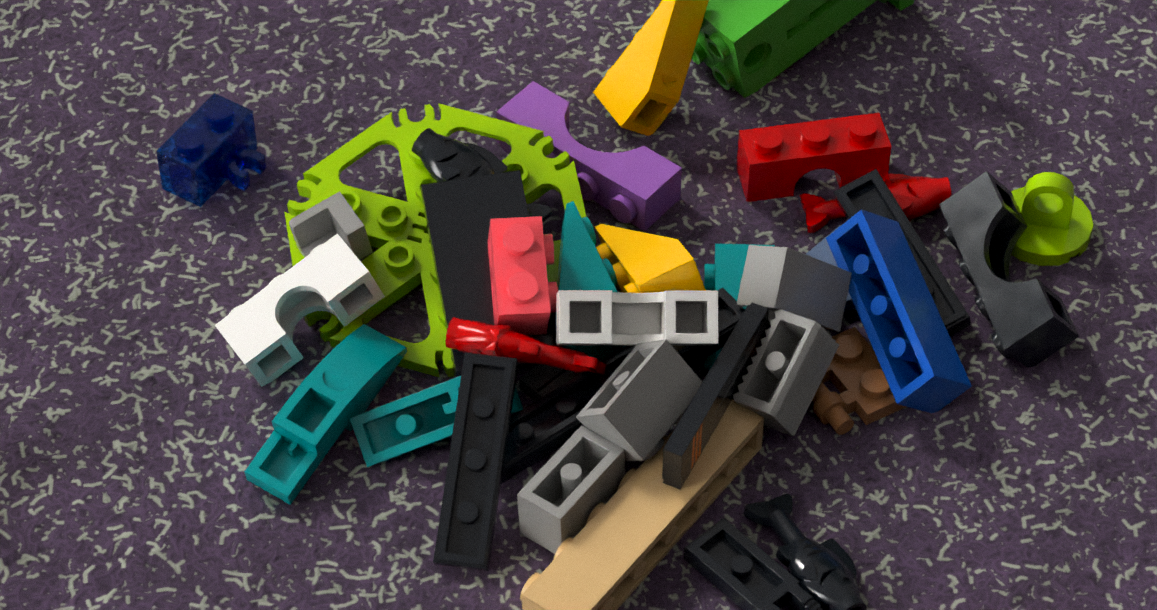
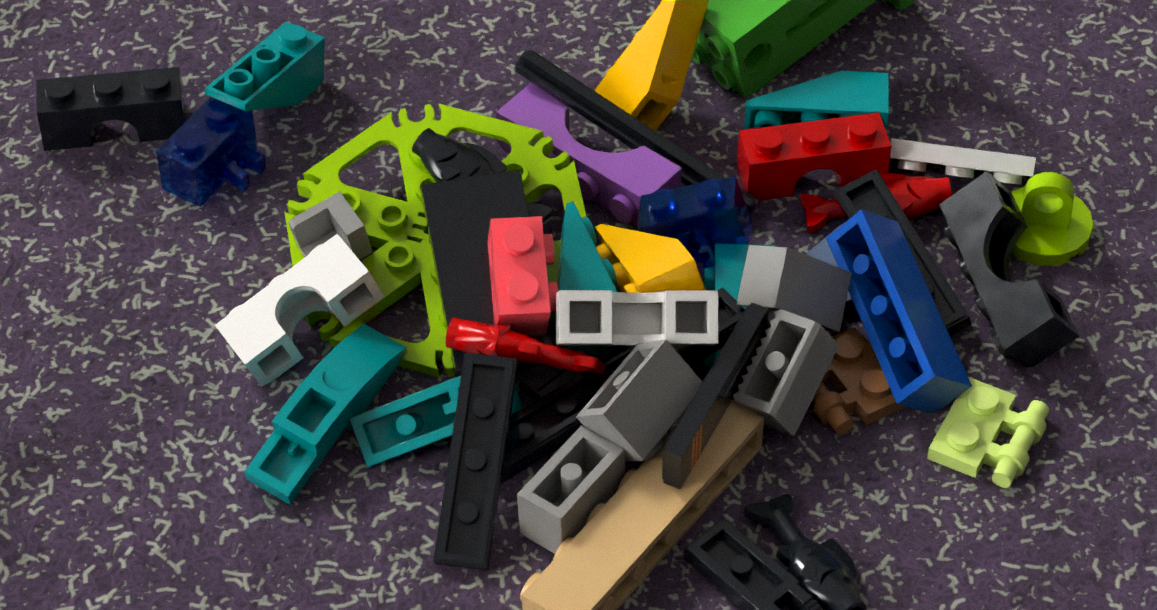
none -> black arch [36,67,187,151]
none -> teal slope [205,22,325,111]
none -> black axle [515,50,758,221]
none -> clear blue brick [638,176,752,268]
none -> teal slope [744,71,889,131]
none -> white plate [890,138,1036,185]
none -> yellowish green plate [927,377,1049,488]

